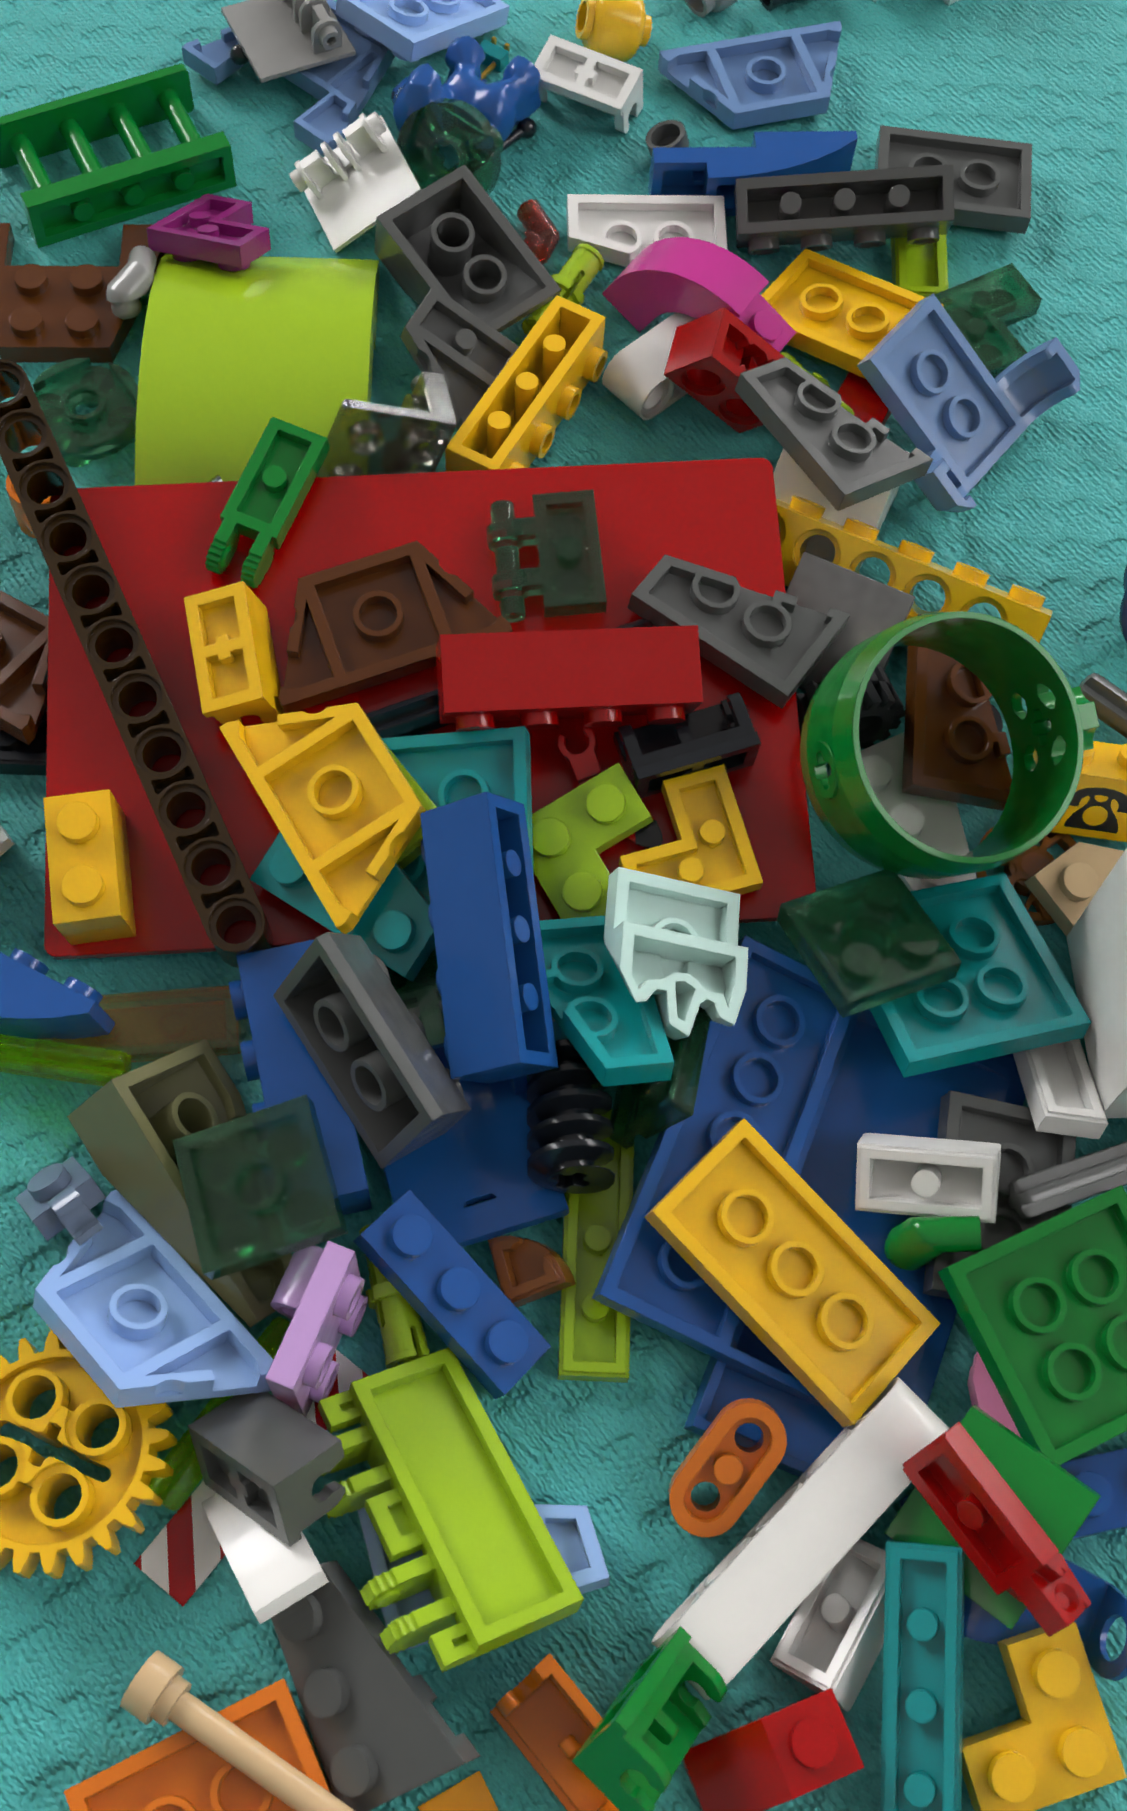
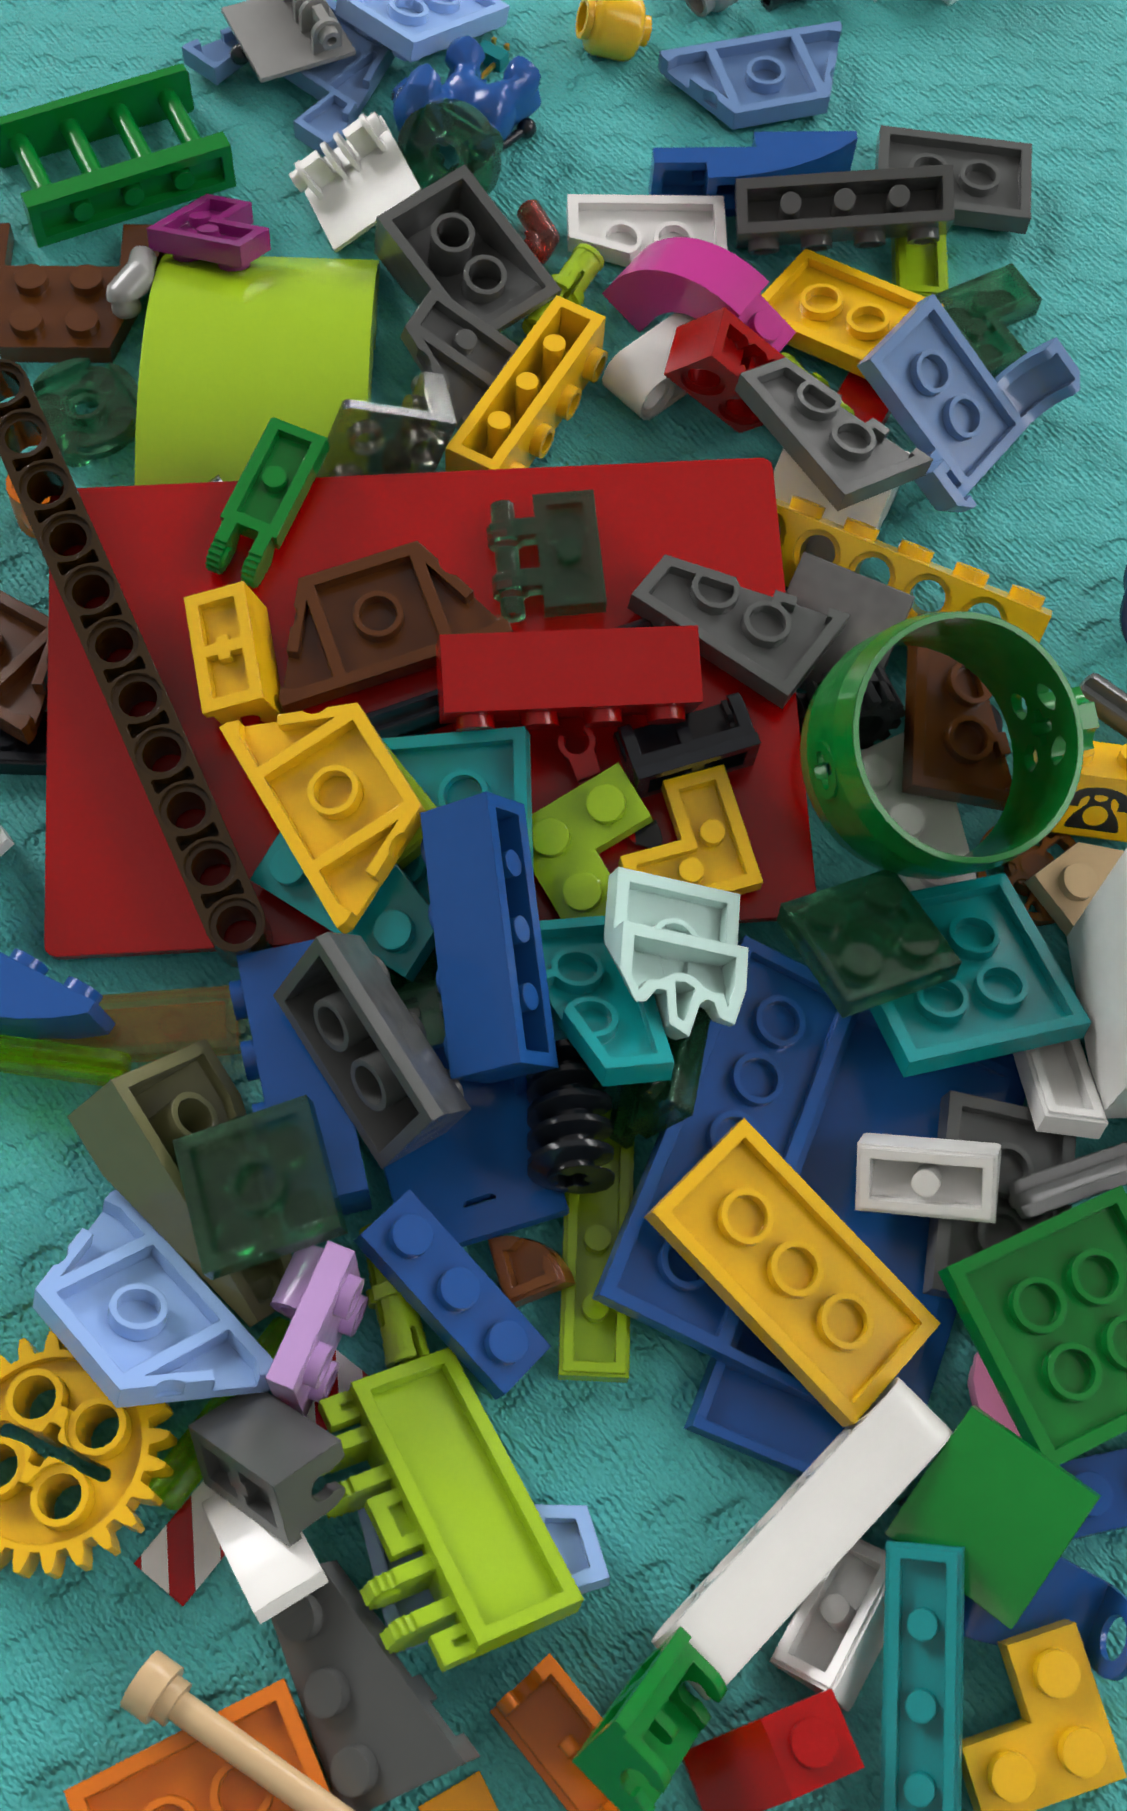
sand blue plate [15,1156,106,1246] -> none
yellow brick [43,789,136,945] -> none
white hinge [534,35,643,134] -> none
dark grey hinge [646,120,689,158] -> none
orange plate [669,1398,787,1538] -> none
green arm [884,1216,981,1271] -> none
red hinge [902,1421,1092,1637] -> none

